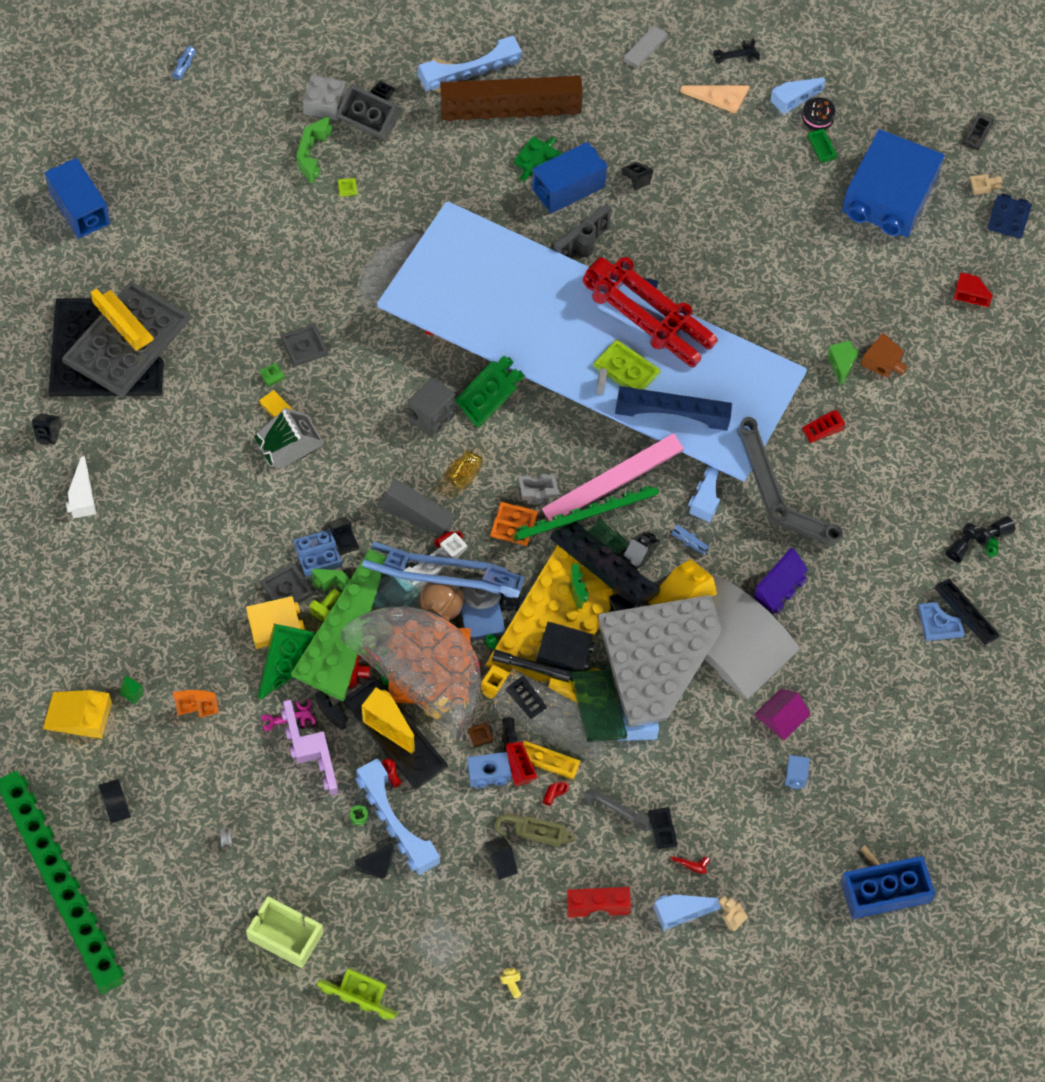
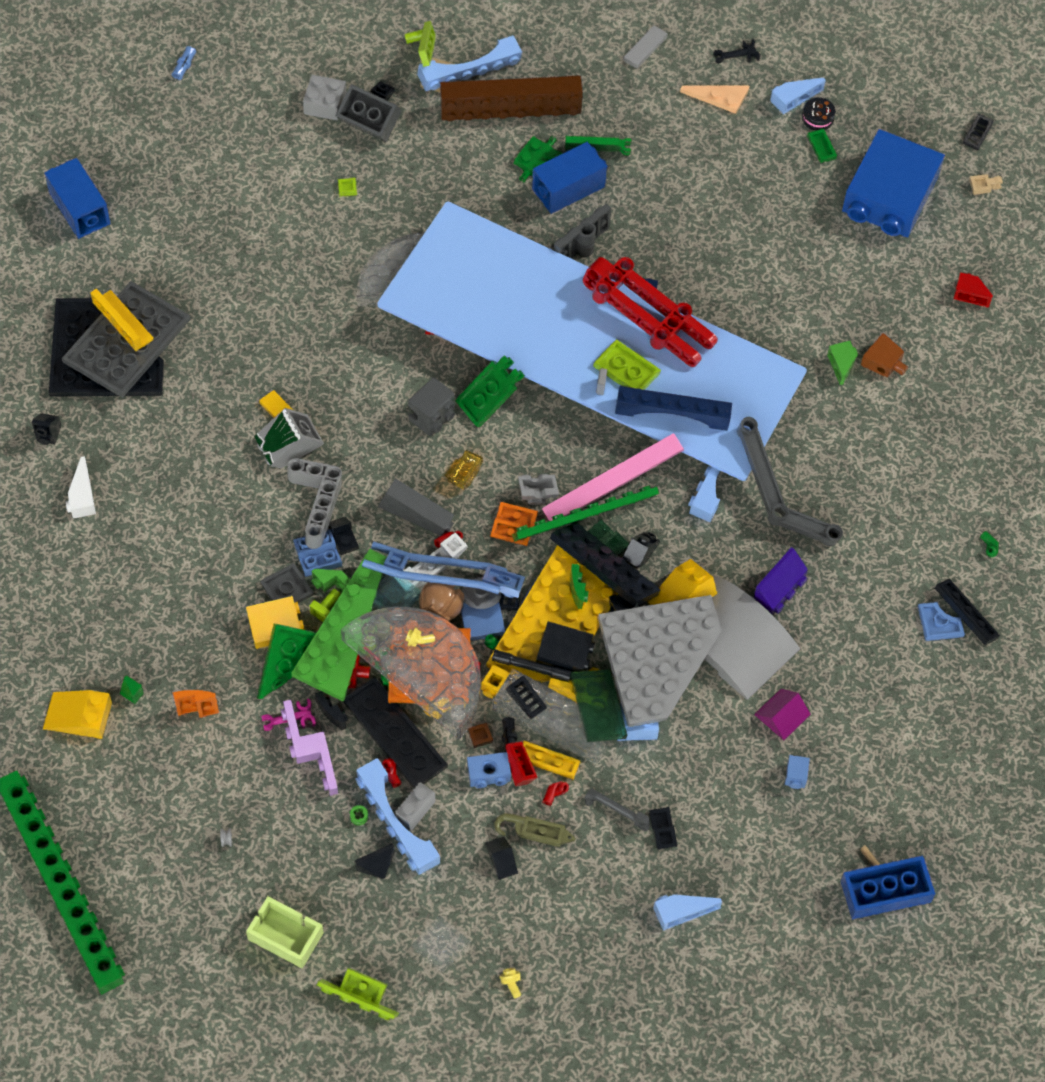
black slope [98,779,131,824] -> none
bright green tile [259,362,285,387] -> none
dark grey tile [281,324,329,367] -> none
bright green slope [296,117,333,183] -> none
yellow slope [362,688,414,754] -> none
red arch [566,887,631,918] -> none
black slope [621,162,653,191] -> none
red bar [670,856,710,874] -> none
medium blue pin [672,524,710,556] -> none
tan plate [718,895,748,931] -> none
red slope [802,409,845,444] -> none
black piece [945,523,978,563] -> none
black piece [974,516,1015,545] -> none
dark blue bracket [988,193,1032,238] -> none
none -> light grey beam [287,458,342,549]
none -> light grey brick [395,782,436,832]
none -> lime piece [405,21,436,67]
none -> light yellow plate [405,627,435,647]
none -> green tile [565,136,632,156]

